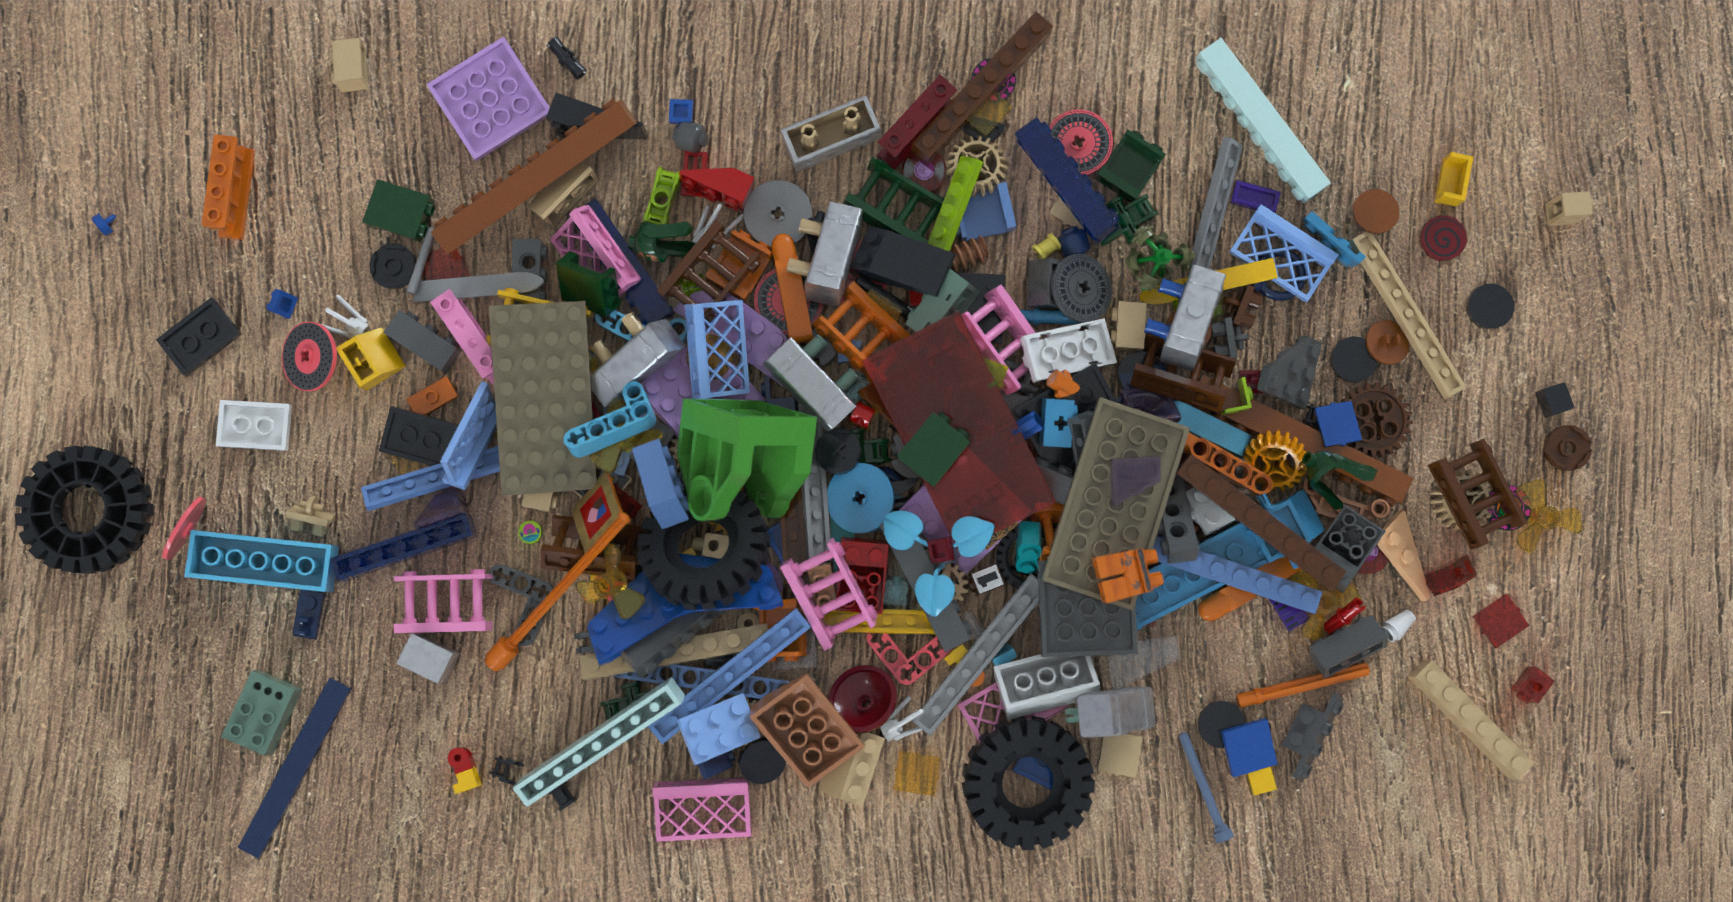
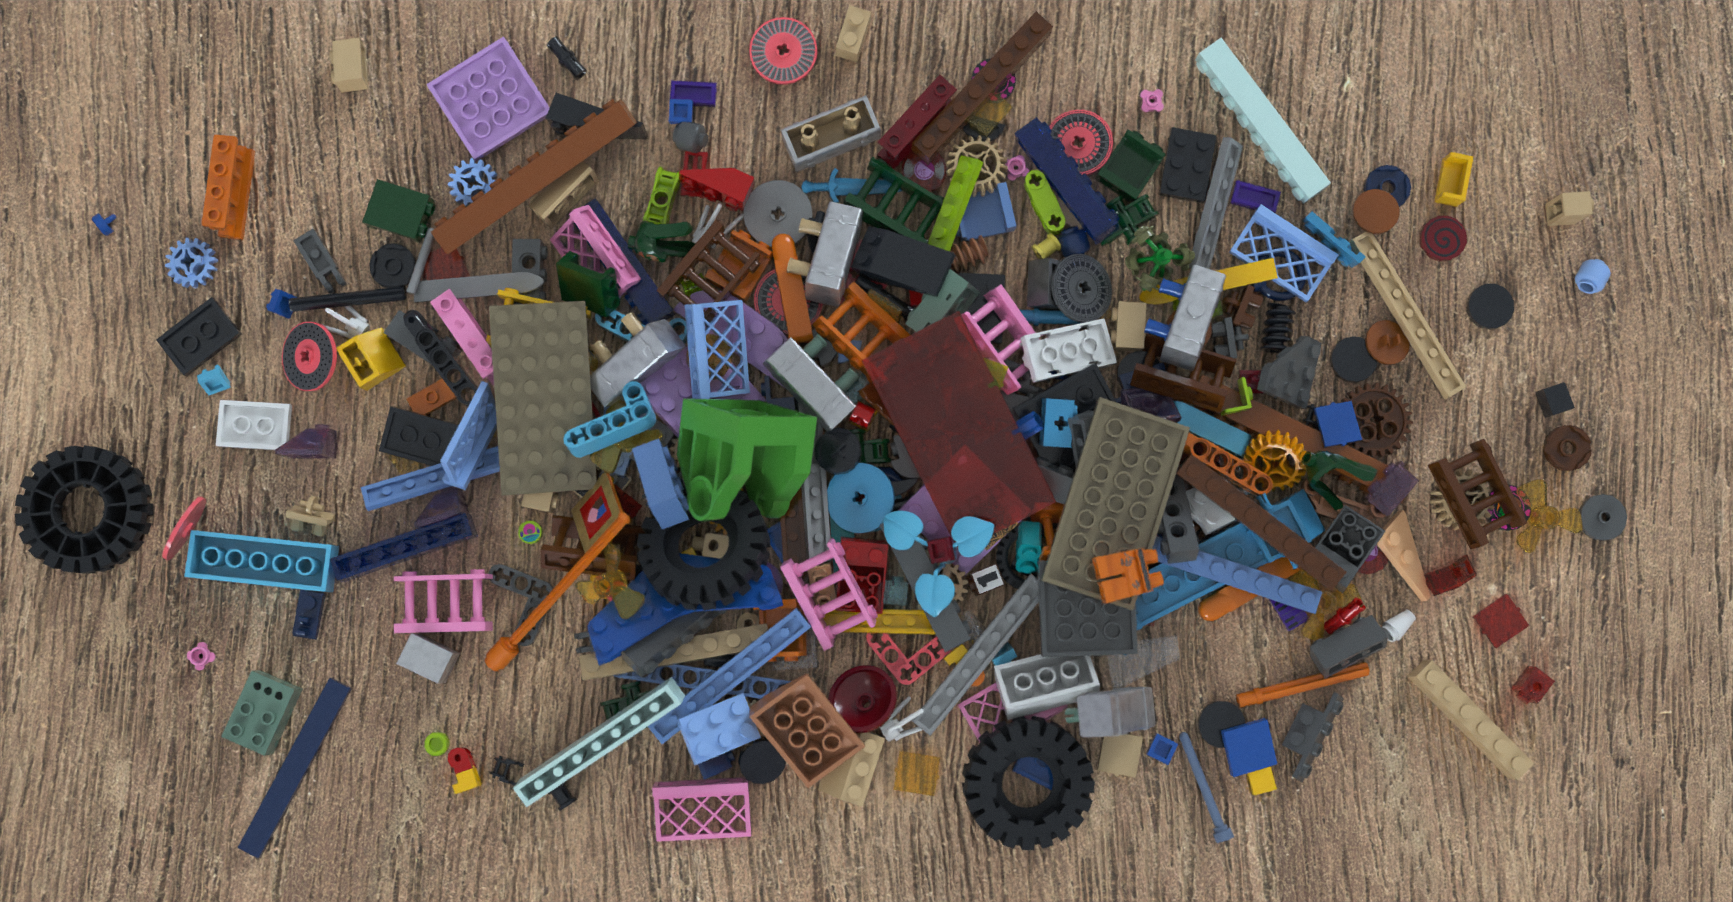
dark green panel [897,411,971,487] -> none
orange piece [1046,369,1080,399] -> none
clear purple wing [1110,456,1161,506] -> none
none -> light blue gear [165,238,218,288]
none -> bright pink plate [187,642,216,670]
none -> medium azure tile [197,365,231,395]
none -> clear purple slope [275,424,337,459]
none -> black axle [289,287,406,312]
none -> dark grey hinge [293,229,347,294]
none -> black piece [403,310,478,406]
none -> lime tile [424,732,450,756]
none -> light blue gear [448,158,498,207]
none -> dark purple tile [670,80,717,107]
none -> piece [749,17,817,85]
none -> dark azure sword [801,168,902,203]
none -> tan brick [836,5,871,63]
none -> bright pink plate [1004,155,1029,181]
none -> lime piece [1024,170,1066,236]
none -> bright pink plate [1140,89,1164,112]
none -> blue tile [1146,733,1178,765]
none -> black plate [1159,127,1217,203]
none -> black piece [1260,303,1296,354]
none -> dark blue tile [1364,165,1411,207]
none -> clear purple bracket [1365,461,1419,516]
none -> light blue head [1575,259,1611,294]
none -> dark grey plate [1578,494,1627,541]

